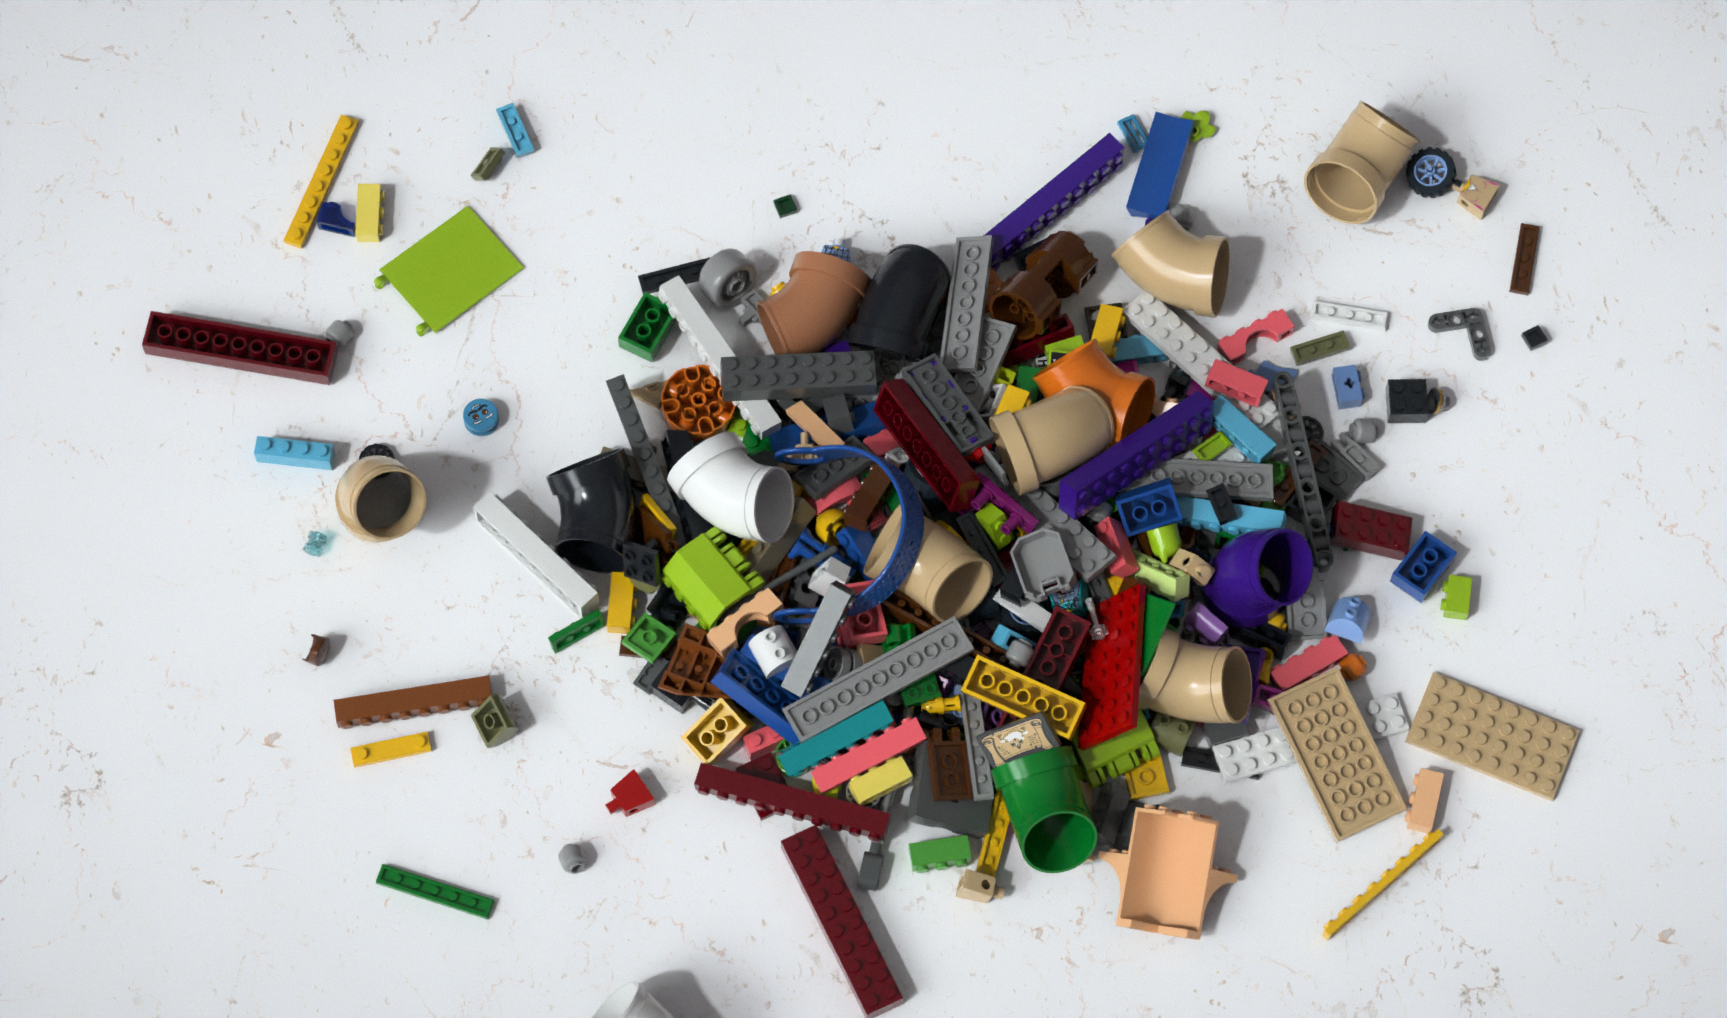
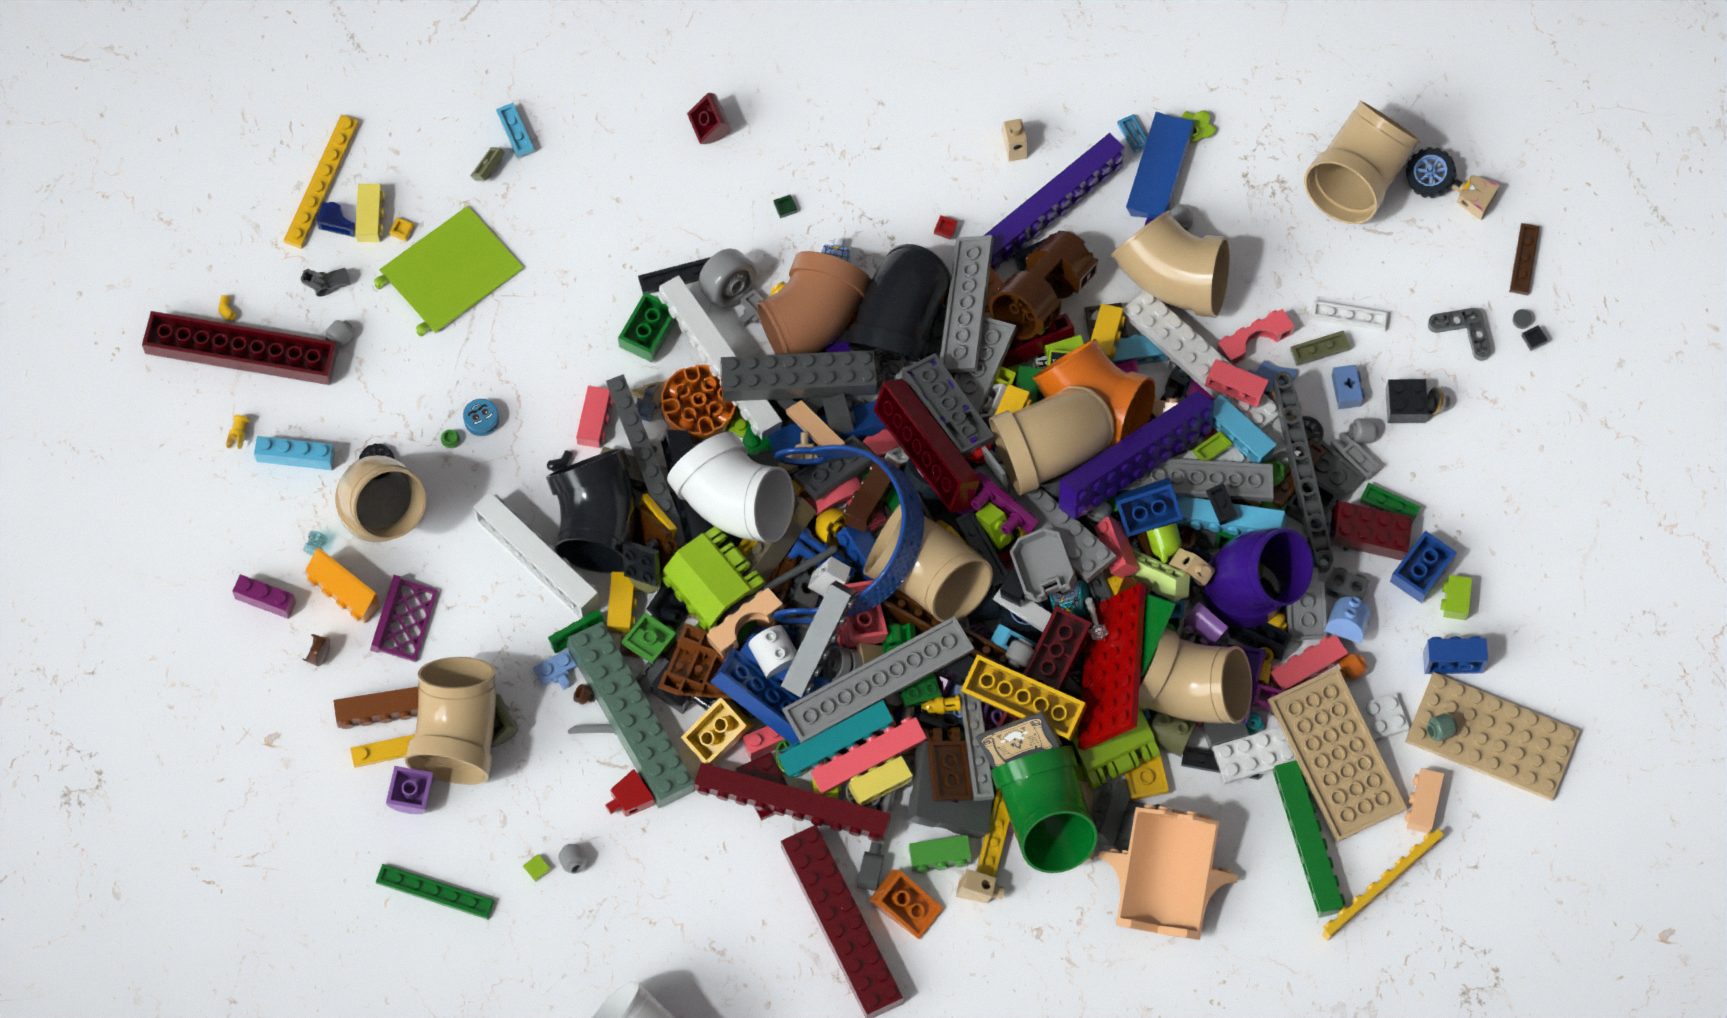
none -> yellow arm [218,295,237,321]
none -> yellow piece [226,414,250,449]
none -> magenta brick [232,574,296,619]
none -> dark grey piece [300,268,351,297]
none -> light orange slope [305,547,380,623]
none -> magenta fence [370,575,438,662]
none -> medium lavender brick [386,766,434,814]
none -> yellow tile [389,217,415,242]
none -> tan cylinder [405,657,496,785]
none -> bright green plate [441,429,460,448]
none -> lime tile [523,854,551,882]
none -> light blue hinge [533,649,577,690]
none -> black arm [547,450,573,472]
none -> sand green brick [566,622,695,809]
none -> light grey sword [568,725,616,735]
none -> reddish brown tile [573,684,594,705]
none -> coral brick [576,385,613,448]
none -> sand blue plate [635,387,656,422]
none -> dark red brick [687,93,731,144]
none -> orange slope [869,869,943,939]
none -> red plate [934,215,958,240]
none -> tan torso [1002,119,1027,162]
none -> teal plate [1245,713,1264,735]
none -> green brick [1273,760,1345,918]
none -> dark grey brick [1325,567,1370,601]
none -> green plate [1360,483,1421,524]
none -> blue brick [1423,636,1488,674]
none -> sand green head [1426,713,1457,742]
none -> dark grey tile [1512,309,1532,329]

